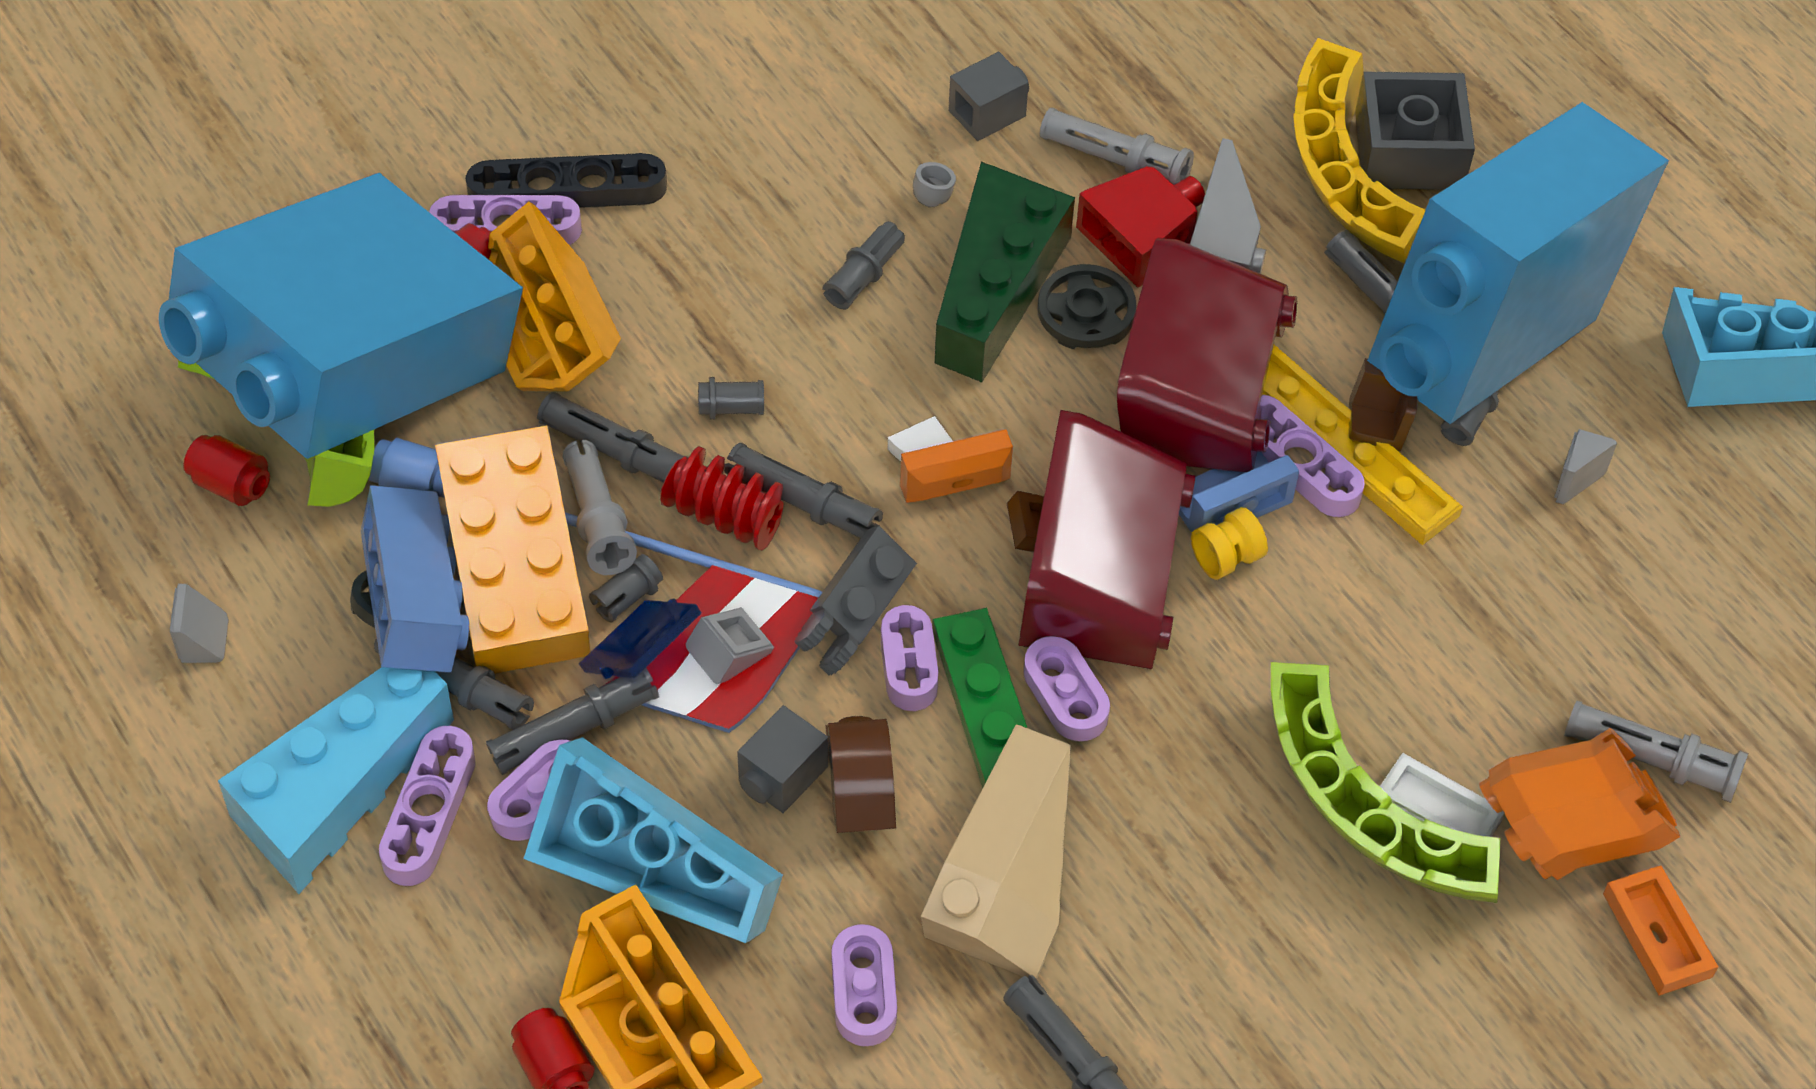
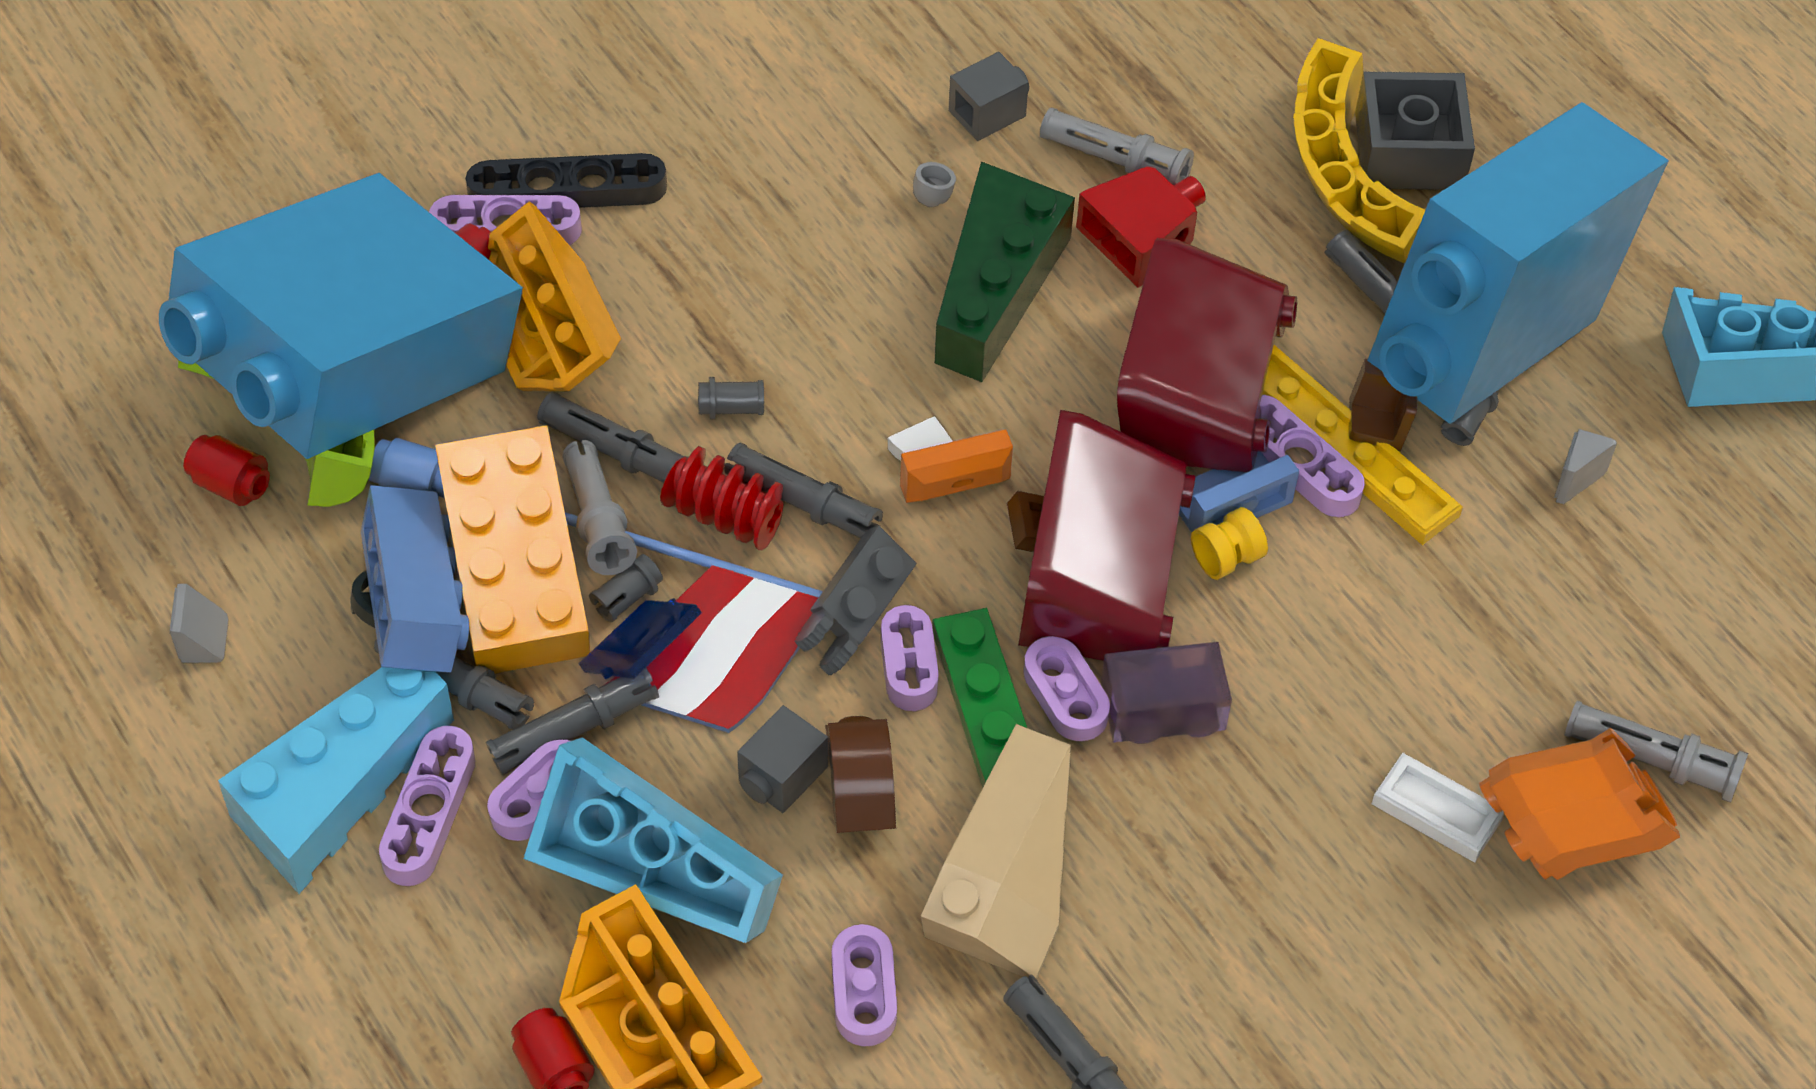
light grey slope [686,607,774,684] -> none
dark grey axle [822,221,905,310] -> none
pearl dark grey wheel [1038,264,1137,349] -> none
light grey slope [1190,138,1266,274] -> none
lime brick [1271,662,1500,903] -> none
orange piece [1603,865,1718,996] -> none
none -> clear purple brick [1101,642,1232,744]

